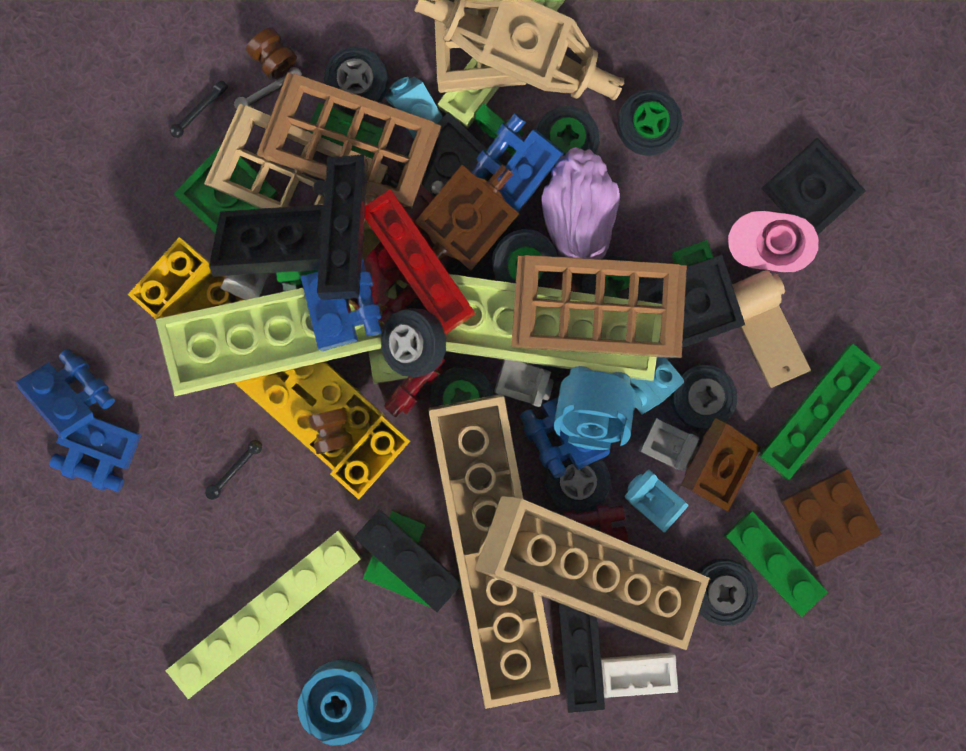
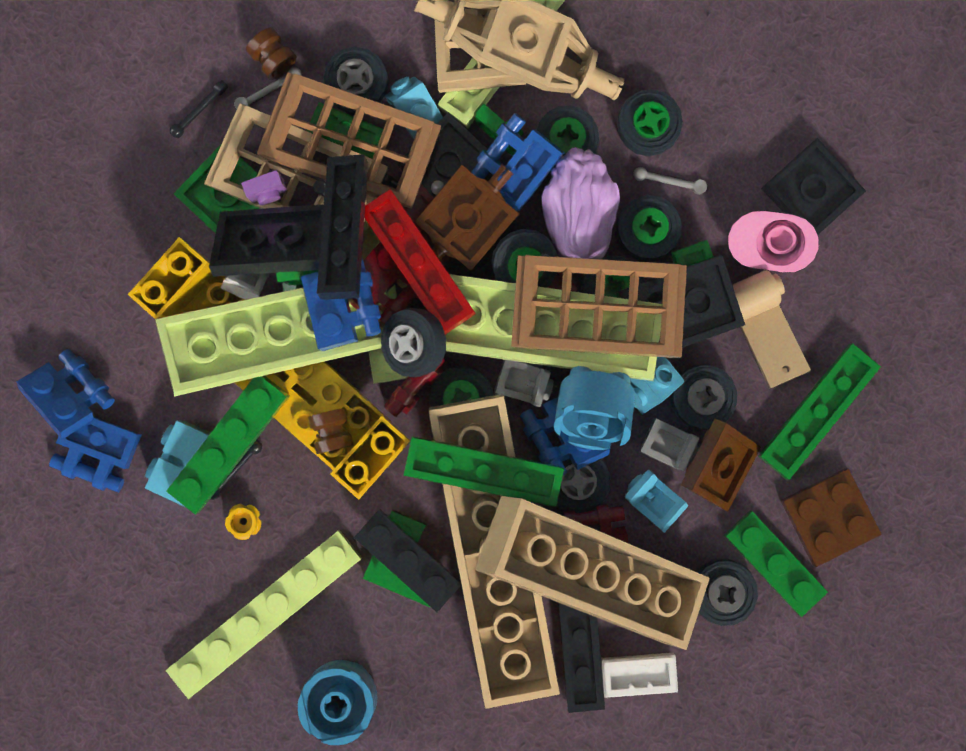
none -> medium azure piece [145,420,211,507]
none -> green plate [166,375,290,515]
none -> yellow plate [225,504,262,540]
none -> medium lavender plate [241,170,288,205]
none -> green plate [403,436,564,507]
none -> black wheel [616,195,682,261]
none -> light grey hinge [633,167,707,195]

